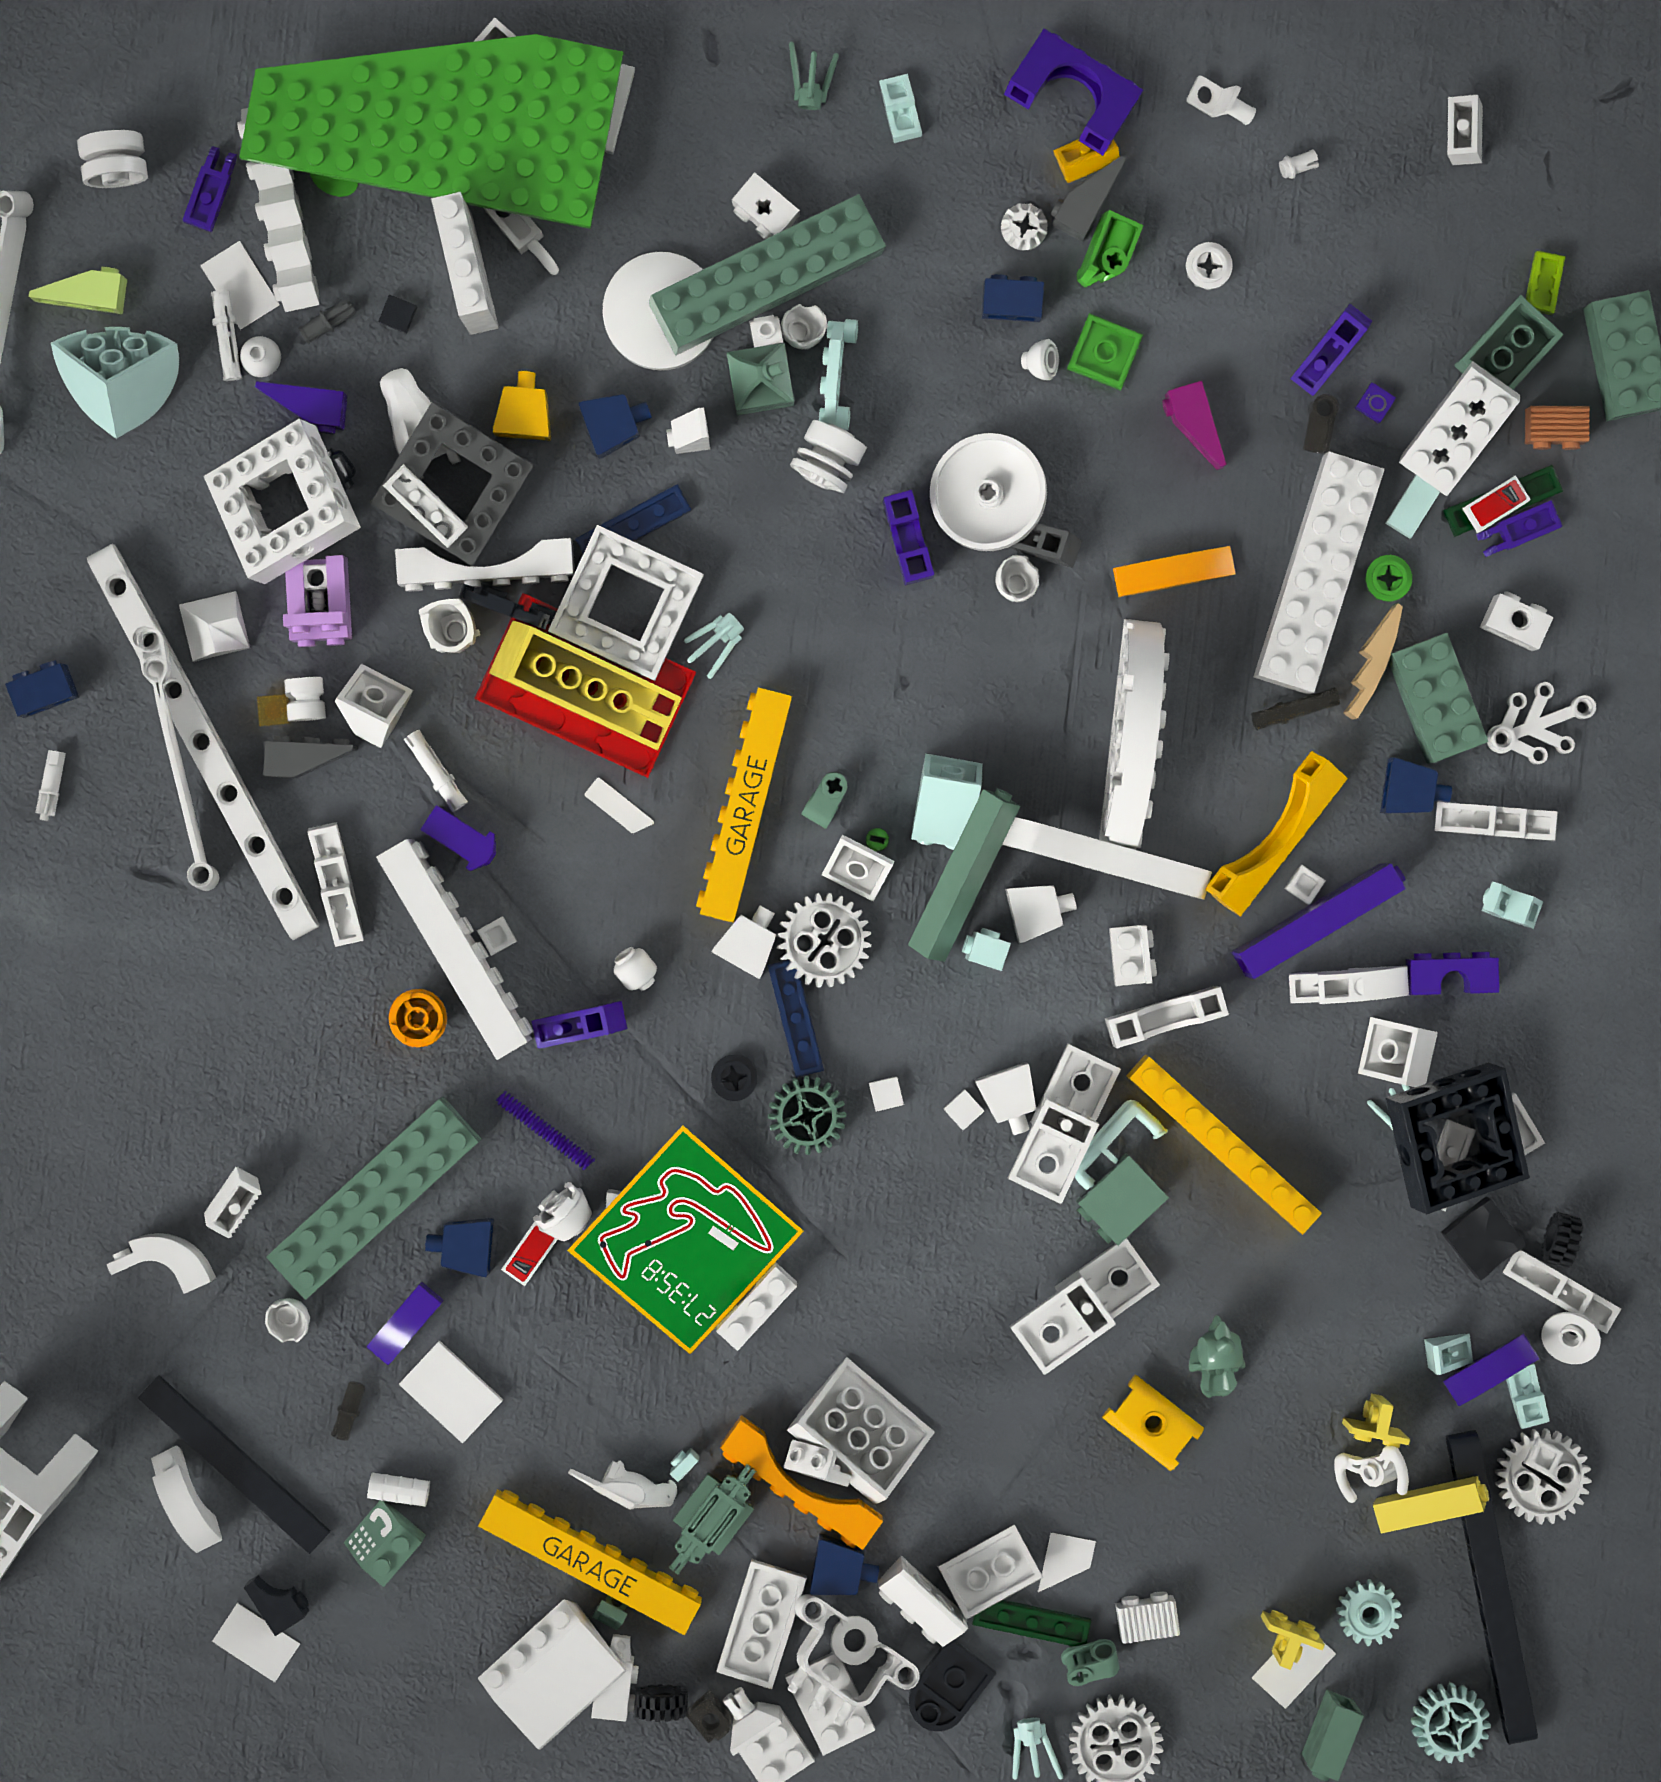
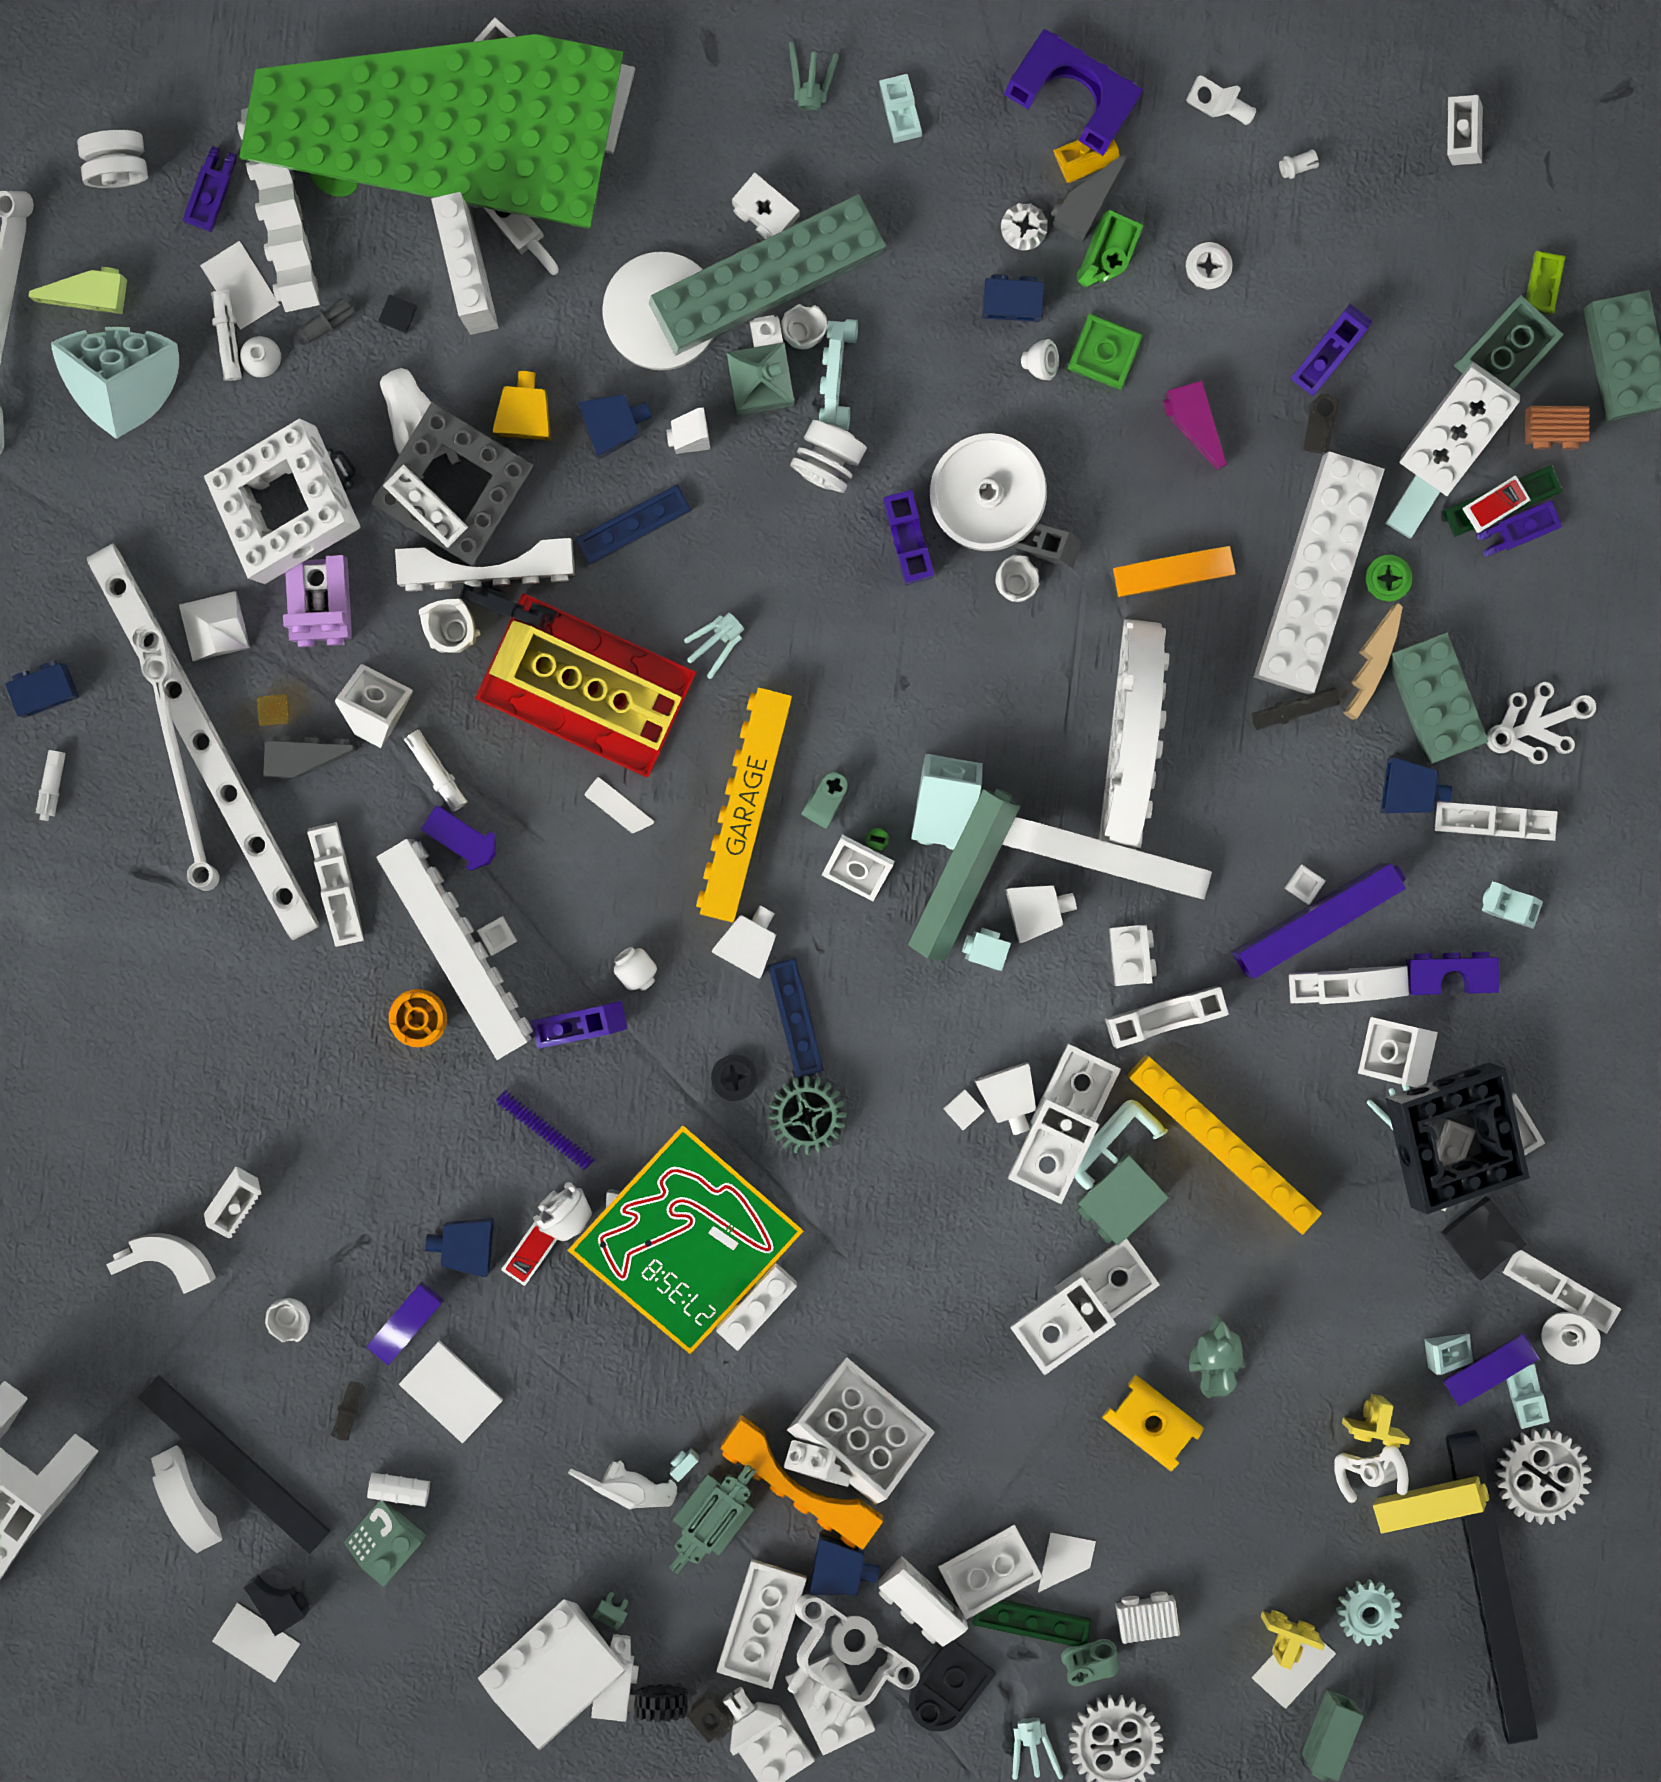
dark purple slope [255,381,348,434] -> none
sand green brick [266,1097,482,1300] -> none
white wheel [284,677,326,721] -> none
yellow brick [478,1489,702,1635] -> none
white plate [548,525,704,681] -> none
white gear [777,893,872,987] -> none
white tile [869,1076,904,1112] -> none
yellow arch [1205,751,1348,917] -> none
dark purple tile [1355,382,1396,424] -> none
light aqua gear [1411,1683,1491,1764] -> none
white brick [1480,592,1553,651] -> none
white tile [1523,1437,1564,1478] -> none
black tyre [1541,1212,1583,1268] -> none

